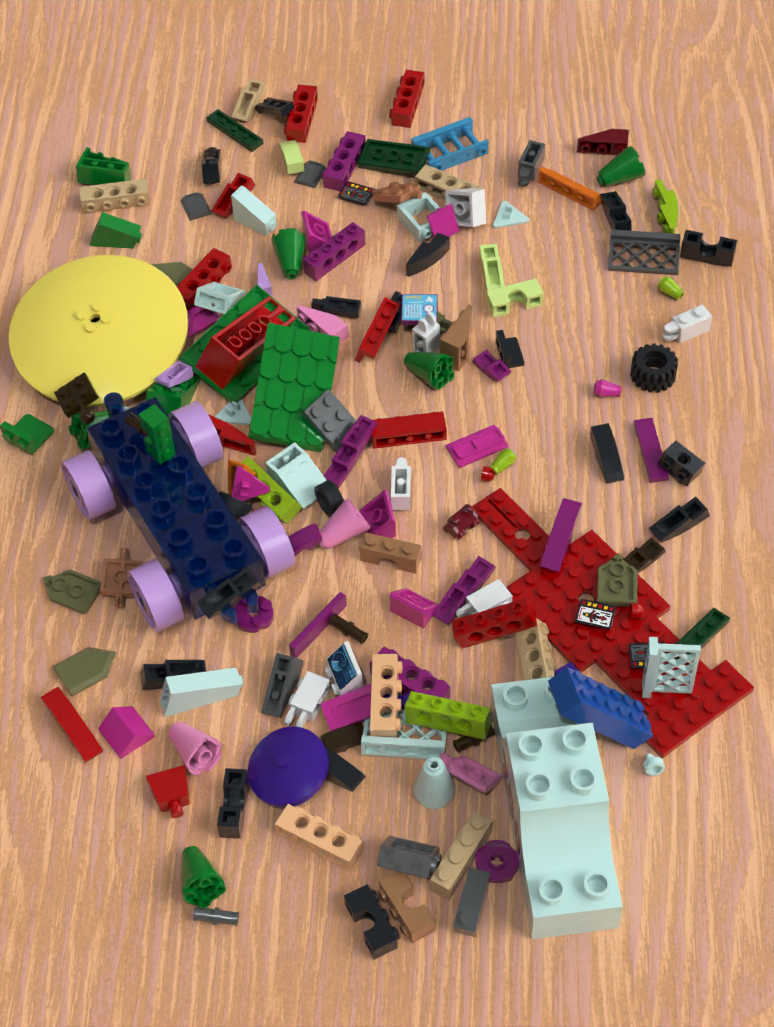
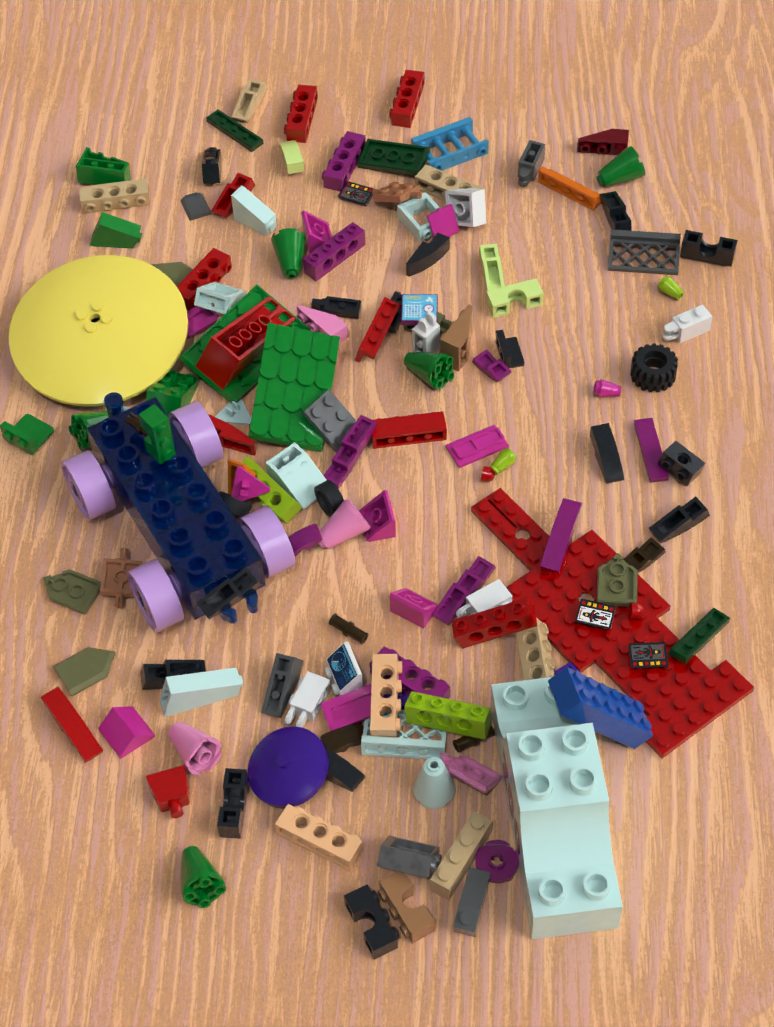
dark brown plate [54,372,99,424] -> none
lavender slope [155,361,193,388] -> none
dark grey pin [193,906,239,926] -> none
magenta plate [234,595,274,633] -> none
black plate [255,97,295,116] -> none
lavender slope [257,262,273,297] -> none
magenta tile [289,592,347,658] -> none
dark grey piece [294,160,327,188] -> none
medium nougat arch [359,532,421,574] -> none
white hinge [391,457,411,510] -> none
dark red piece [443,504,481,540] -> none
light aqua piece [493,201,530,228] -> none
light aqua fence [642,637,701,698] -> none
light aqua tile [643,753,665,776] -> none
lime slope [652,179,679,233] -> none

